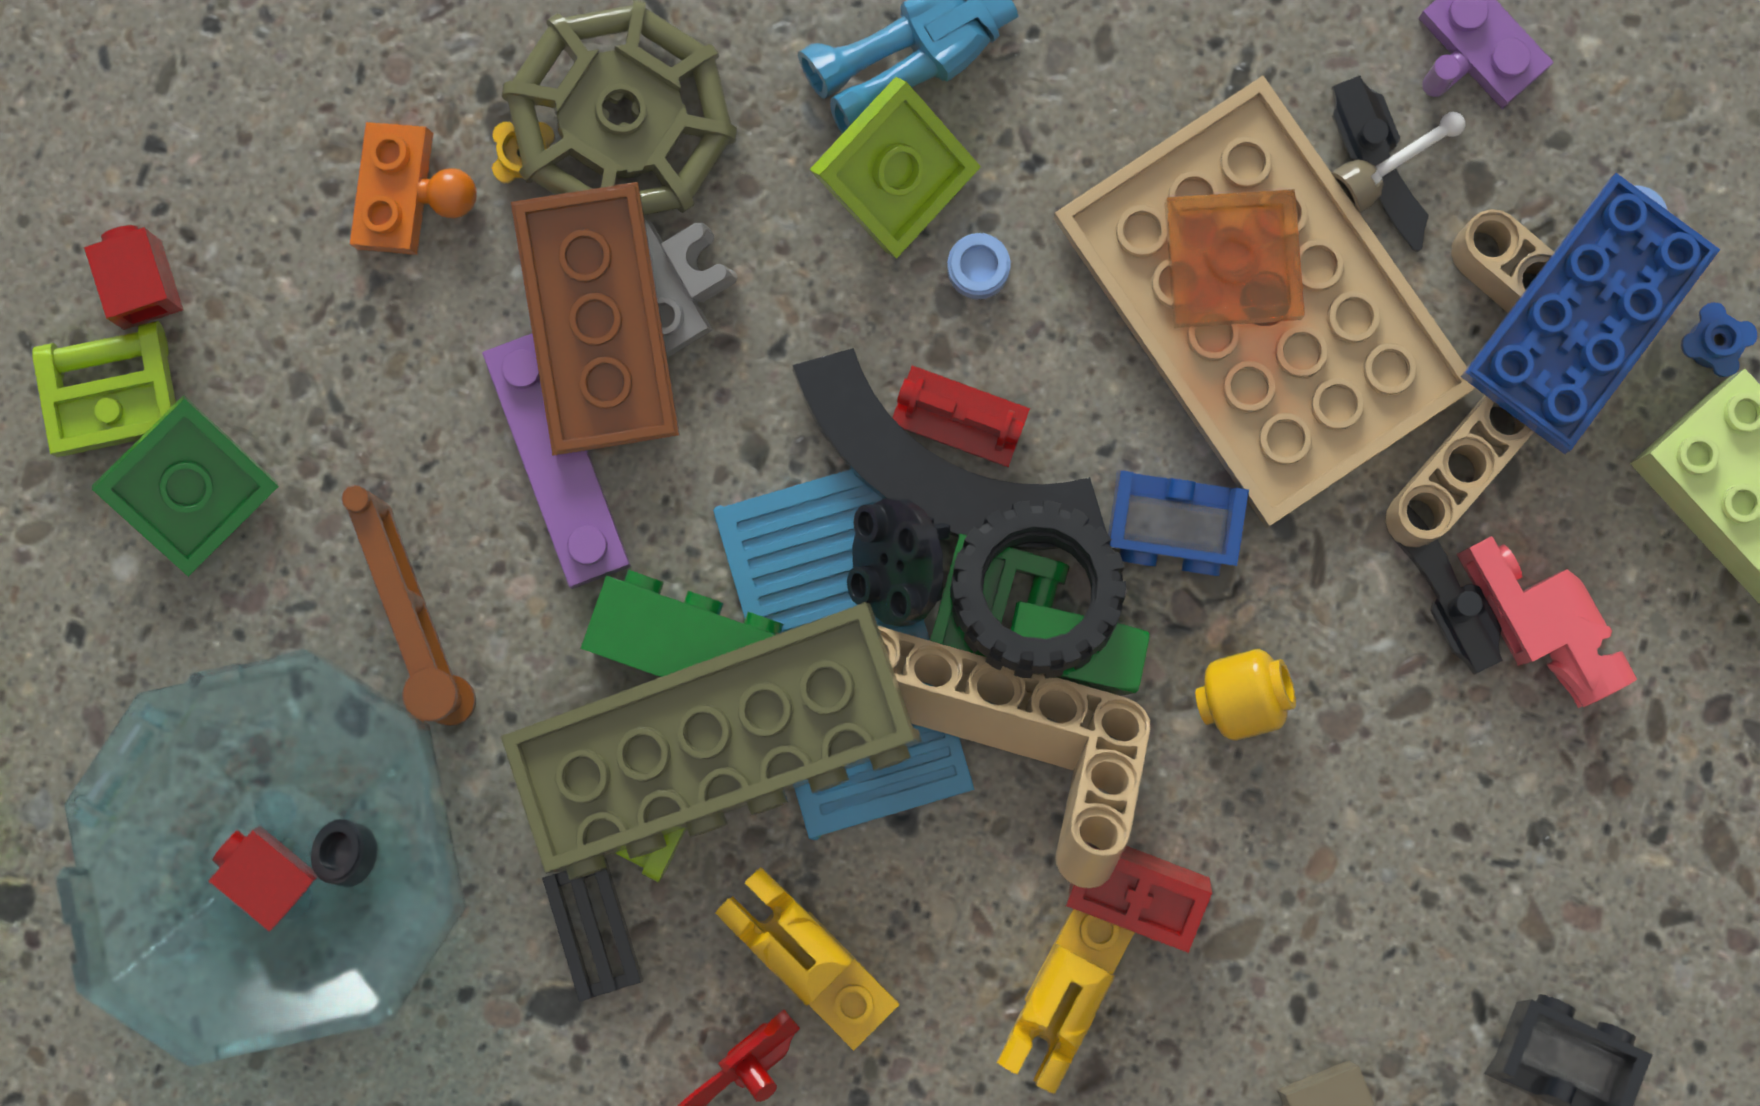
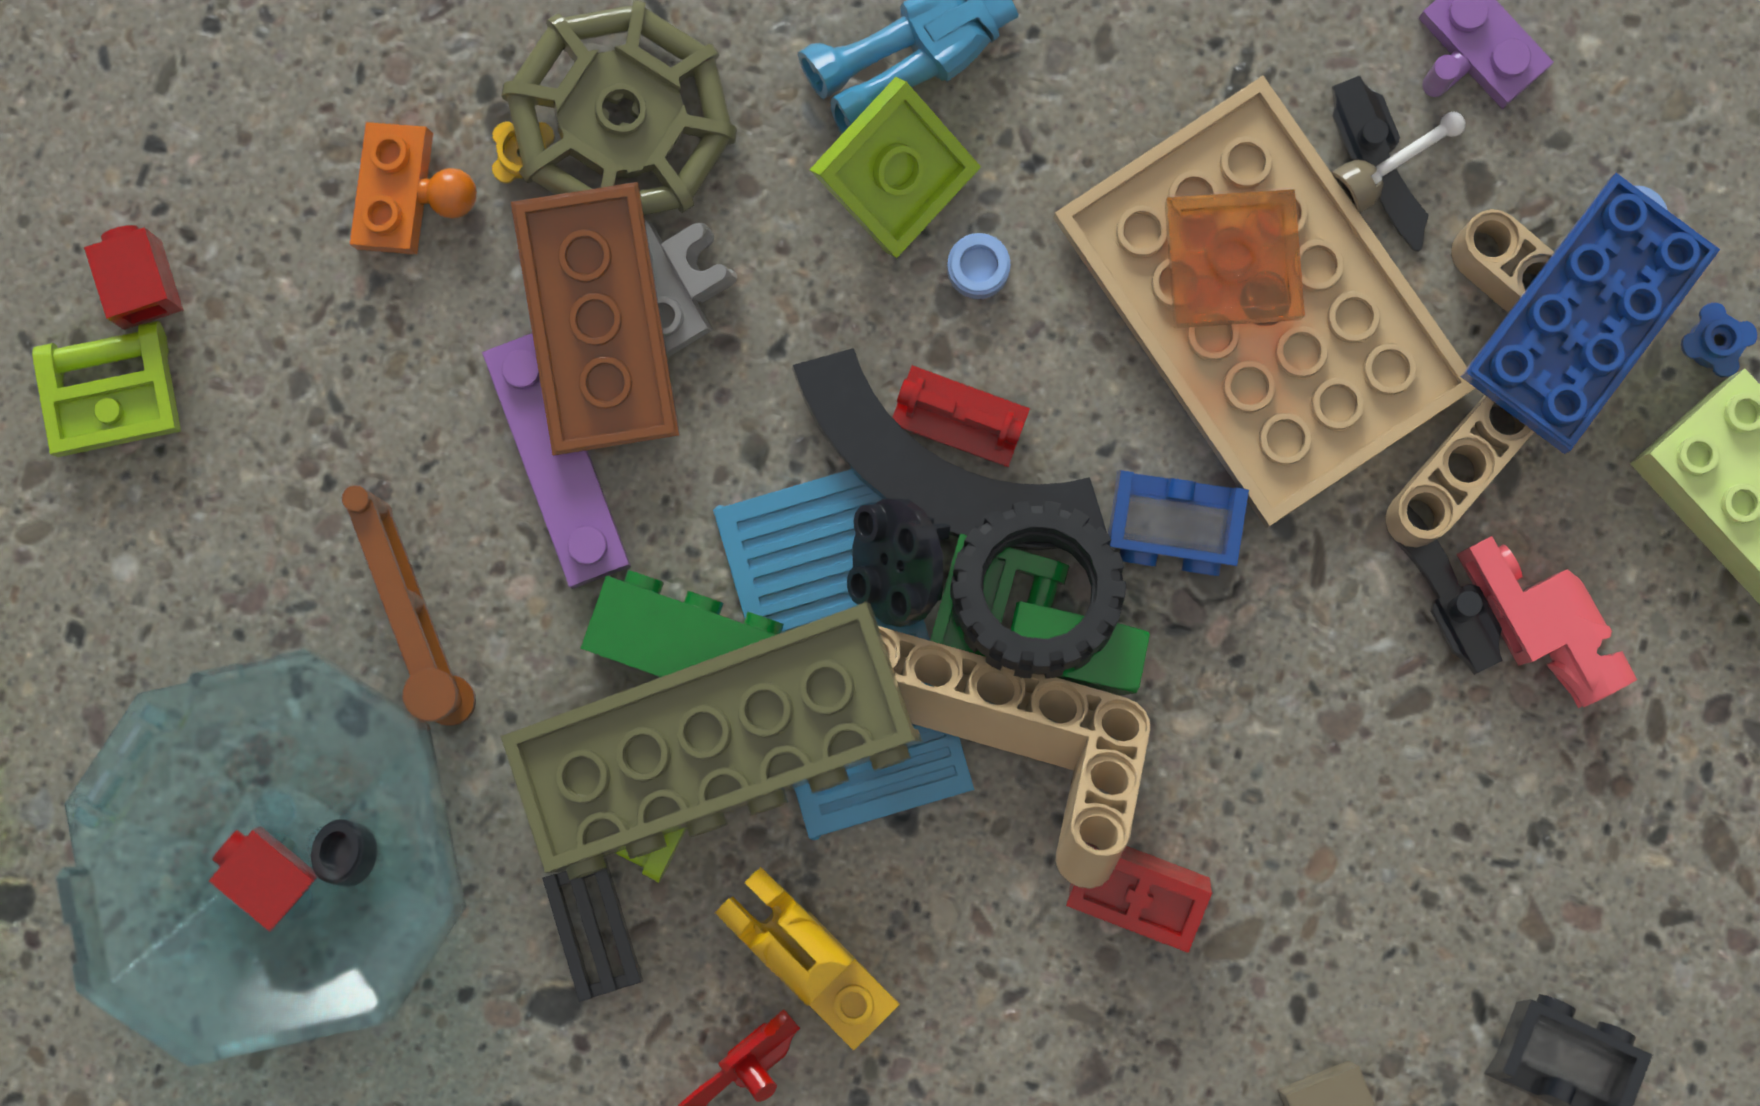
green plate [92,395,279,577] -> none
yellow plate [996,908,1135,1094] -> none
yellow head [1195,649,1296,741] -> none

